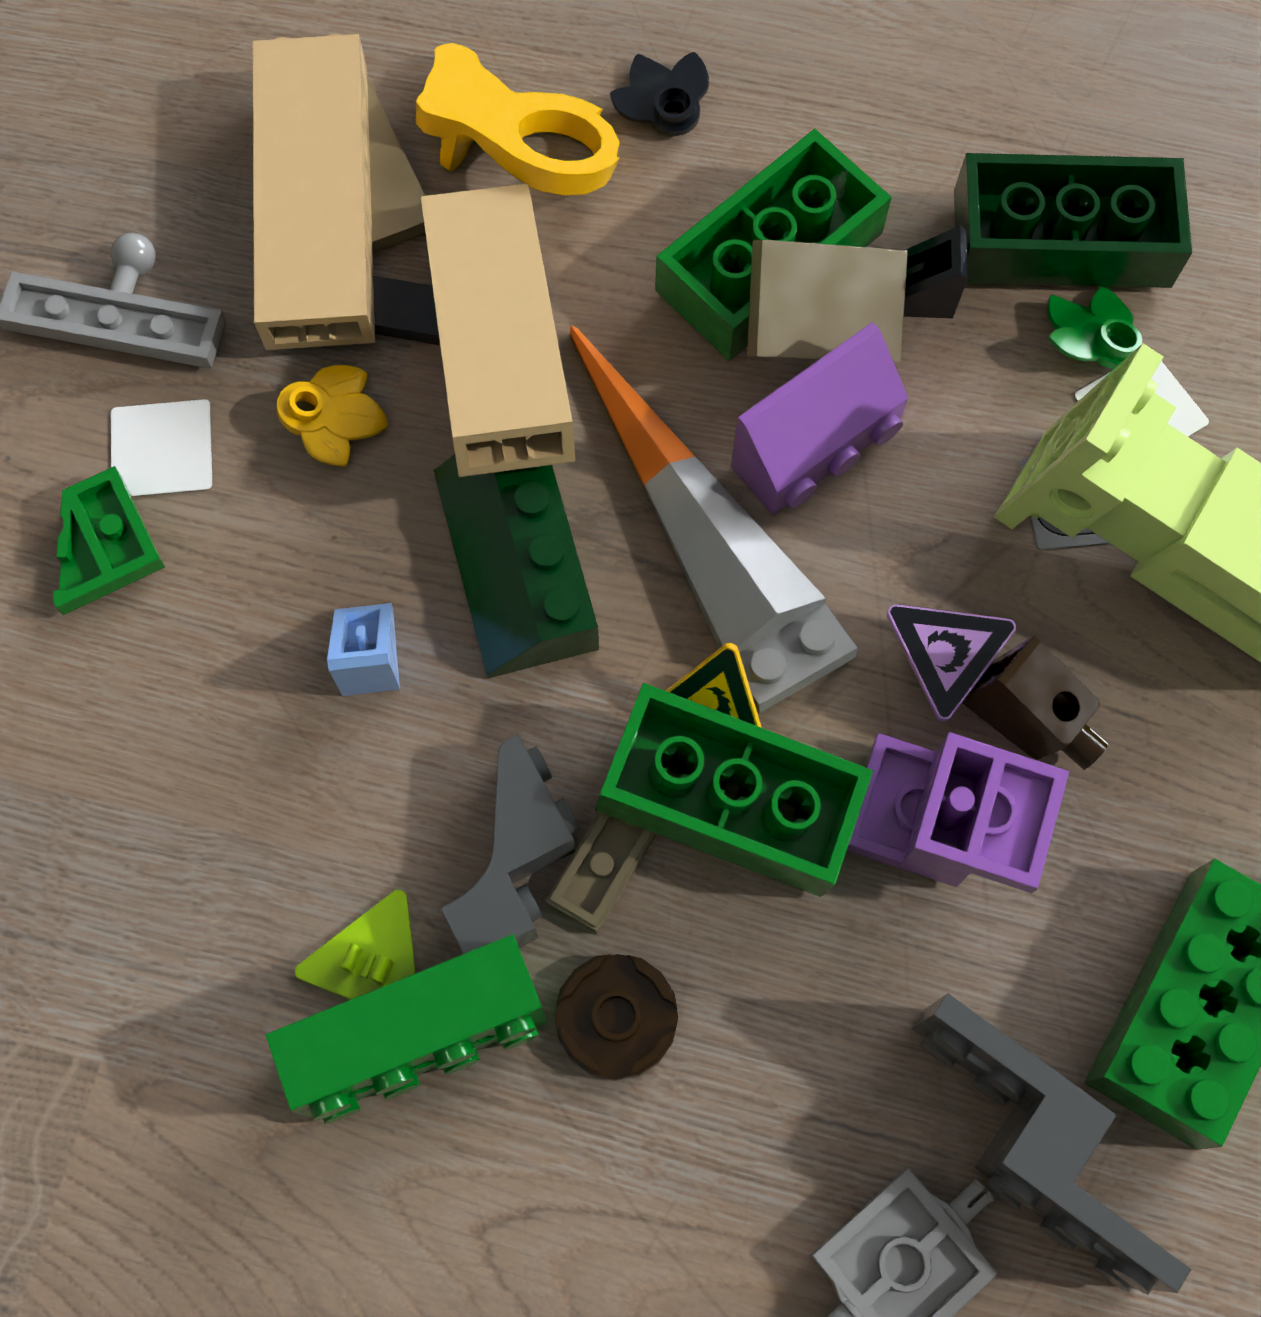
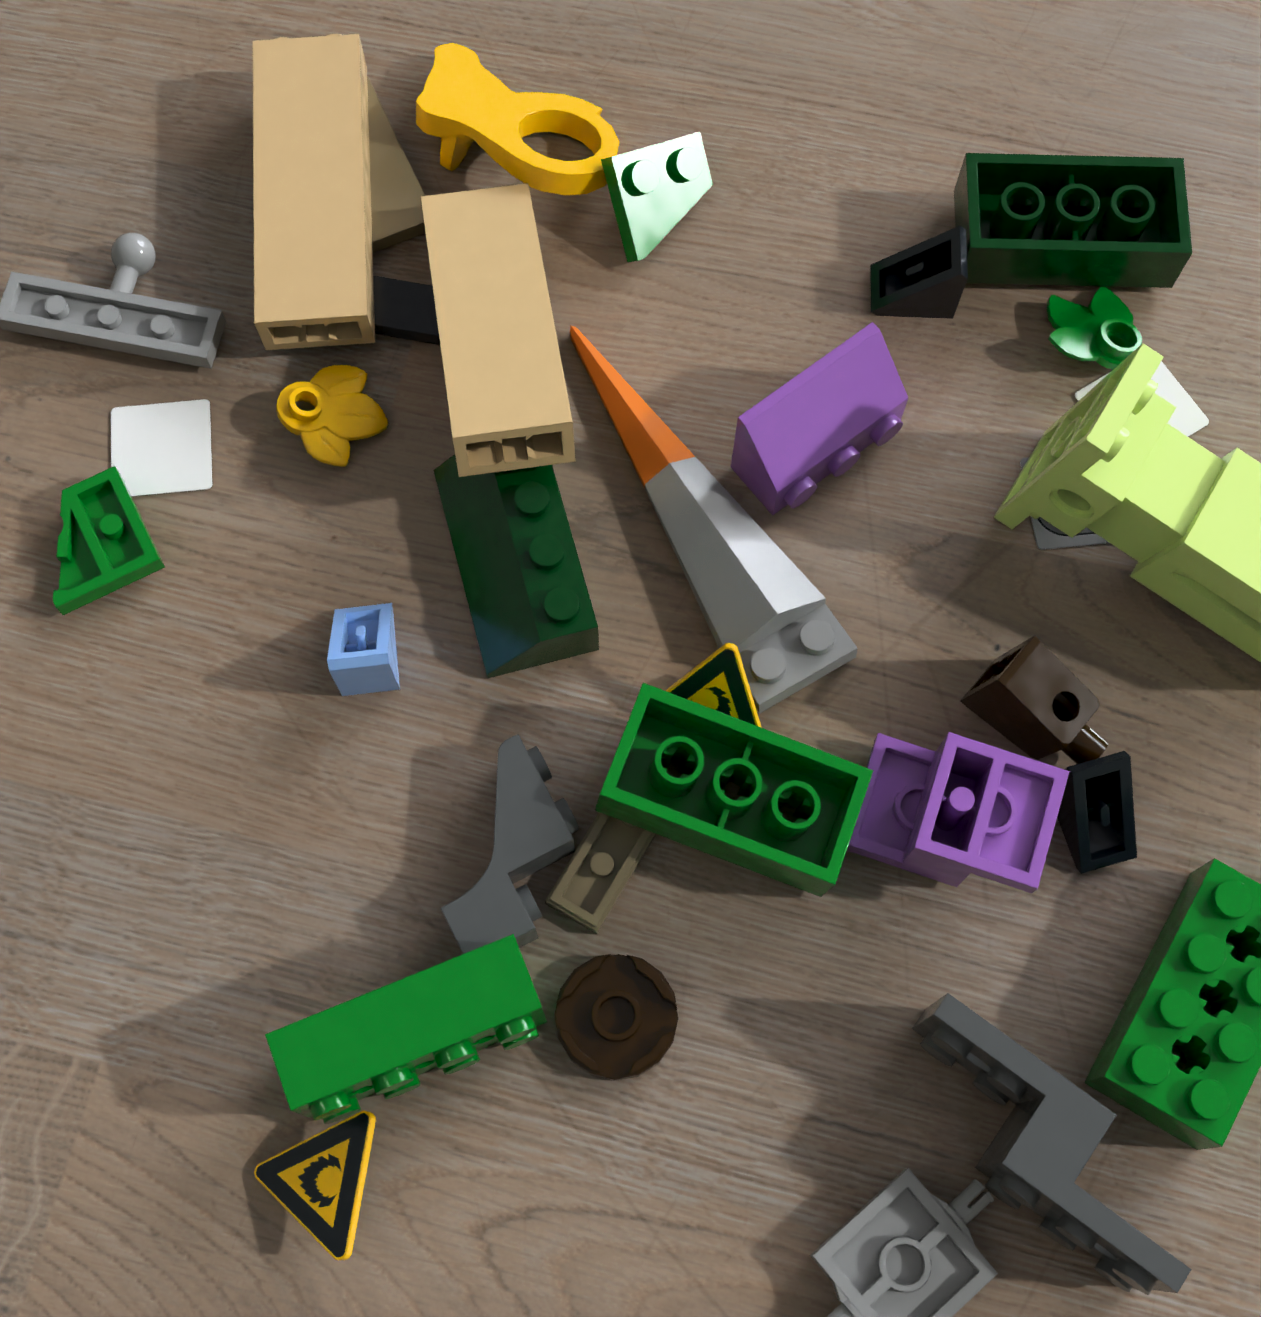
lime piece [295,889,416,1000] -> none
black plate [610,52,709,136] -> none
green brick [655,128,892,361] -> none
dark tan tile [747,240,908,362] -> none
black piece [887,604,1016,722] -> none
none -> black piece [254,1111,376,1261]
none -> wing [601,132,713,262]
none -> black slope [1057,751,1137,874]

